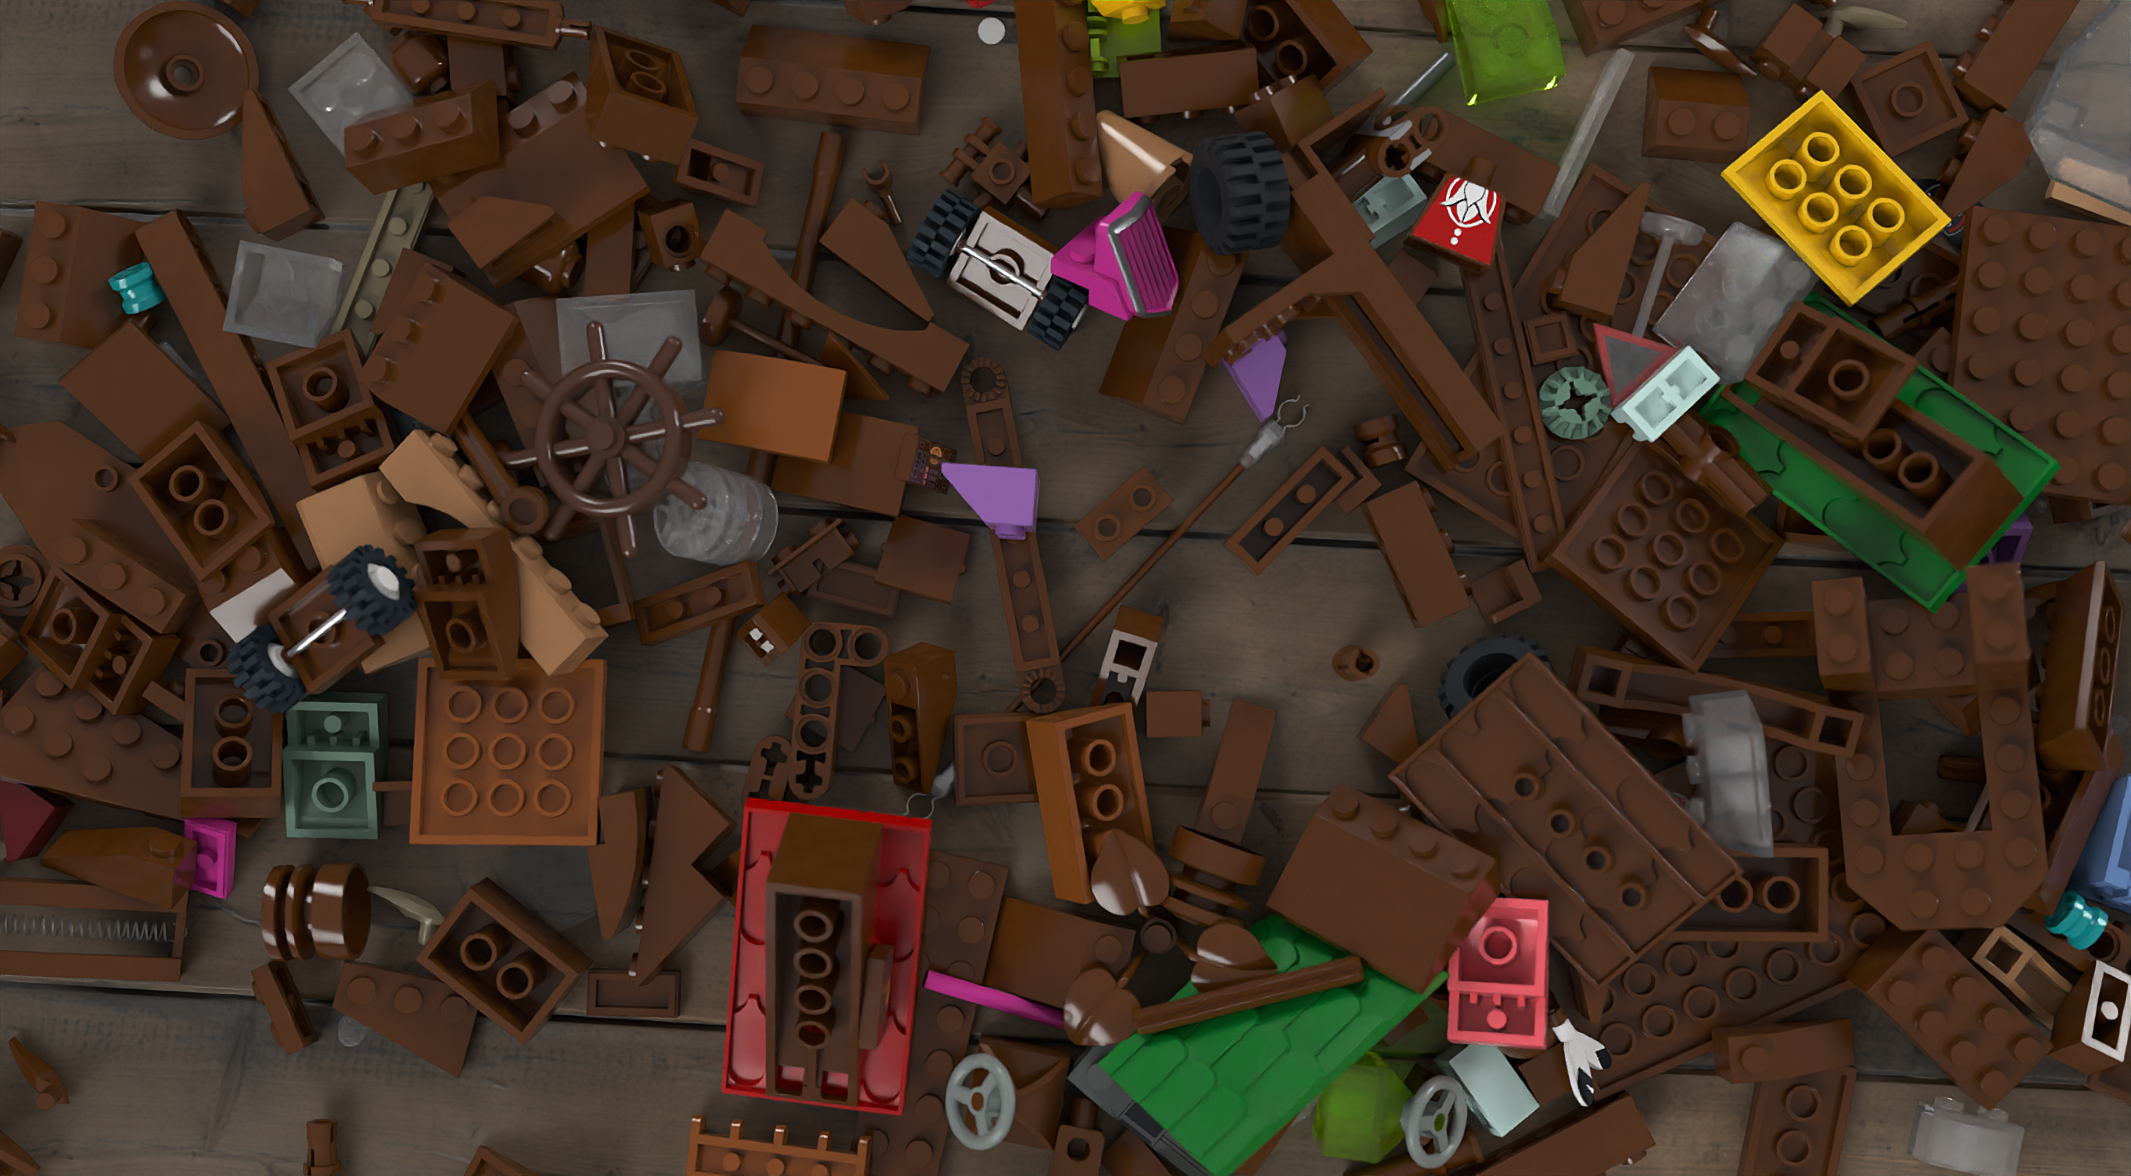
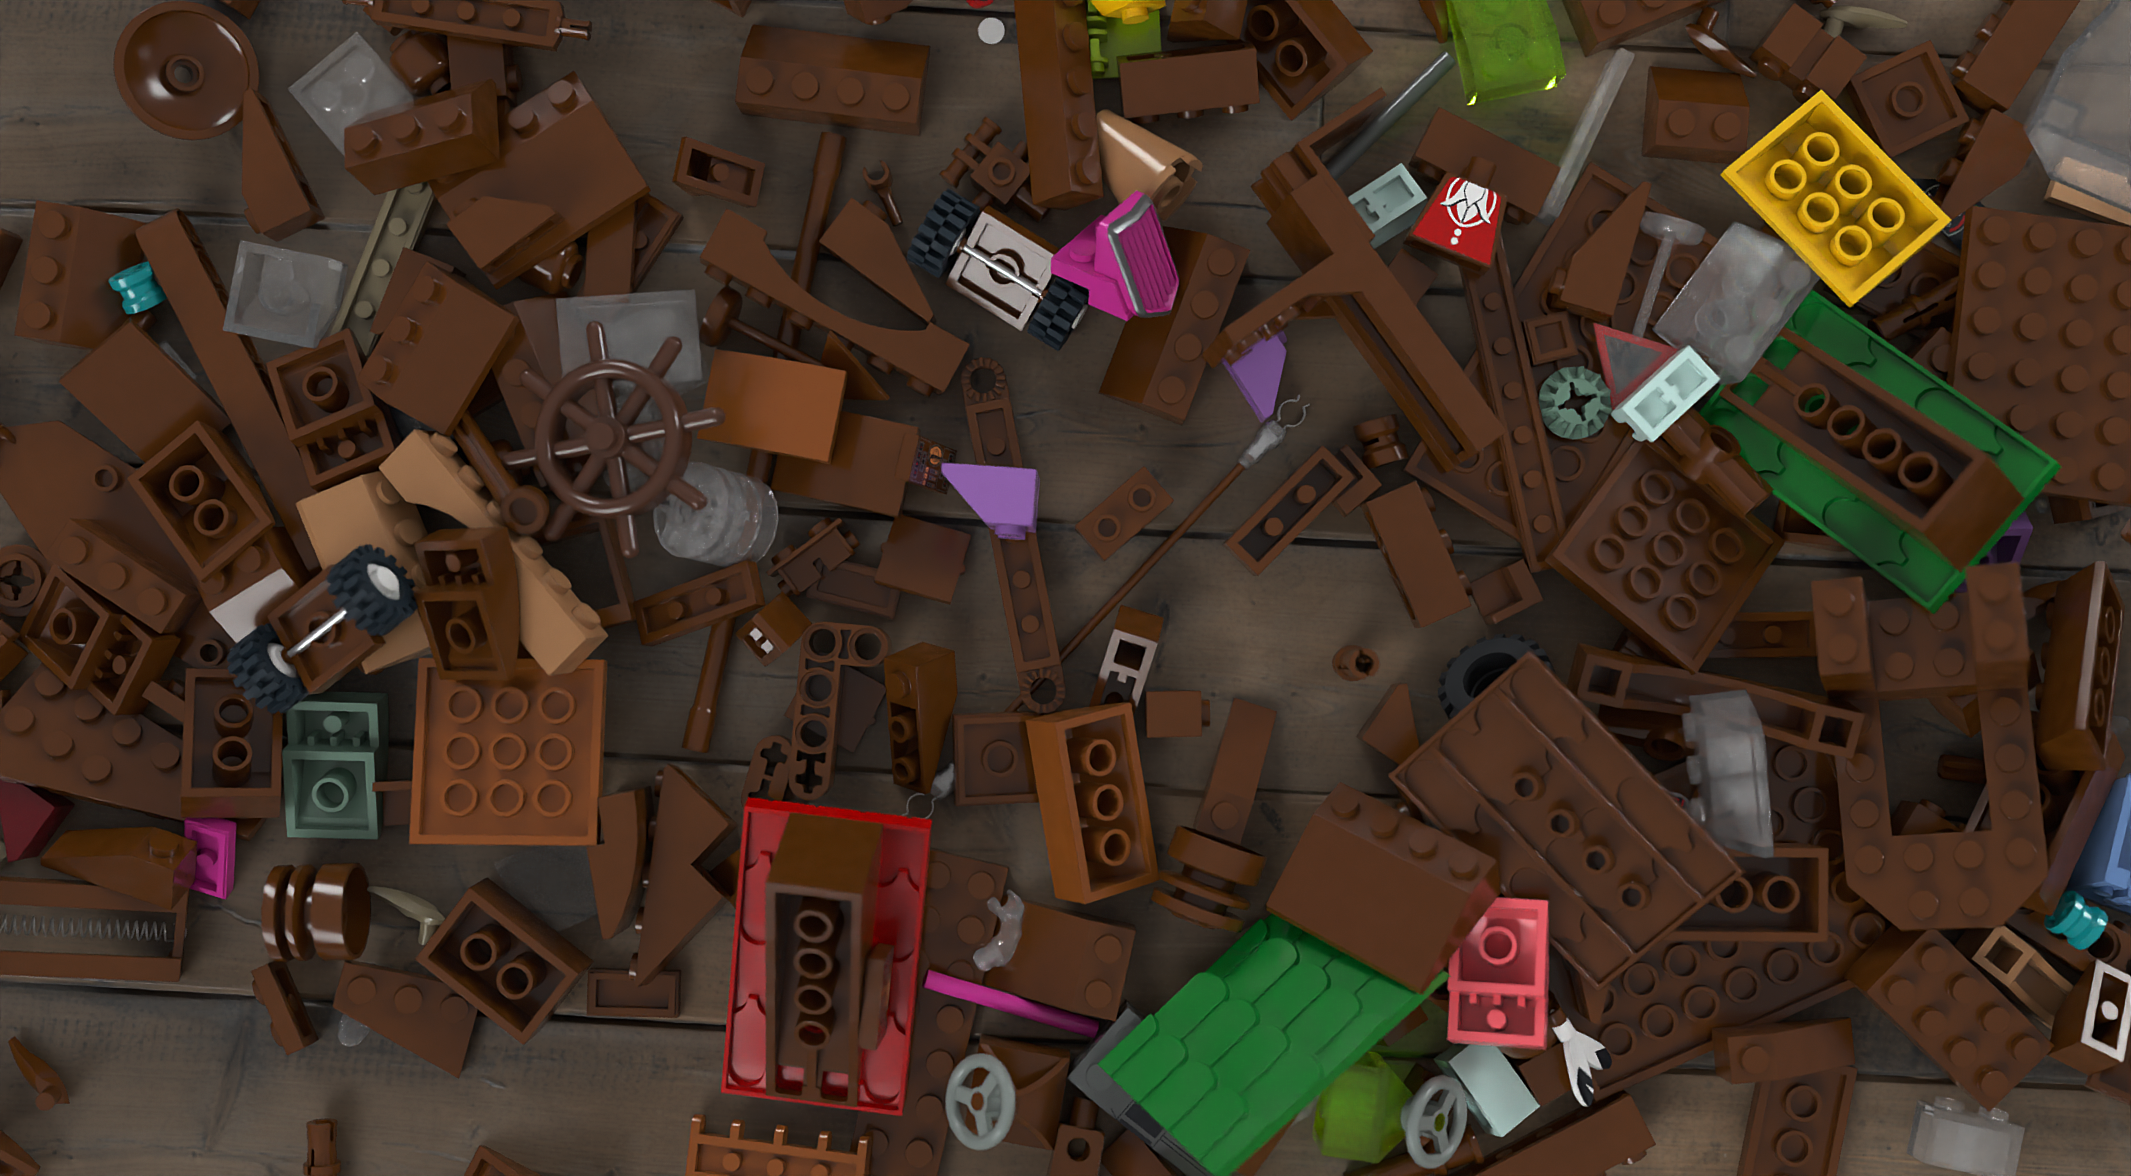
reddish brown slope [585,24,699,165] -> none
reddish brown brick [637,197,705,272] -> none
reddish brown plant [1063,830,1278,1046] -> none
reddish brown axle [1134,956,1364,1035] -> none
black tyre [1189,131,1290,256] -> none
reddish brown brick [1234,73,1334,153] -> none
reddish brown connector [1328,104,1450,204] -> none
reddish brown slope [1743,300,1920,444] -> none
none -> clear piece [973,890,1025,971]

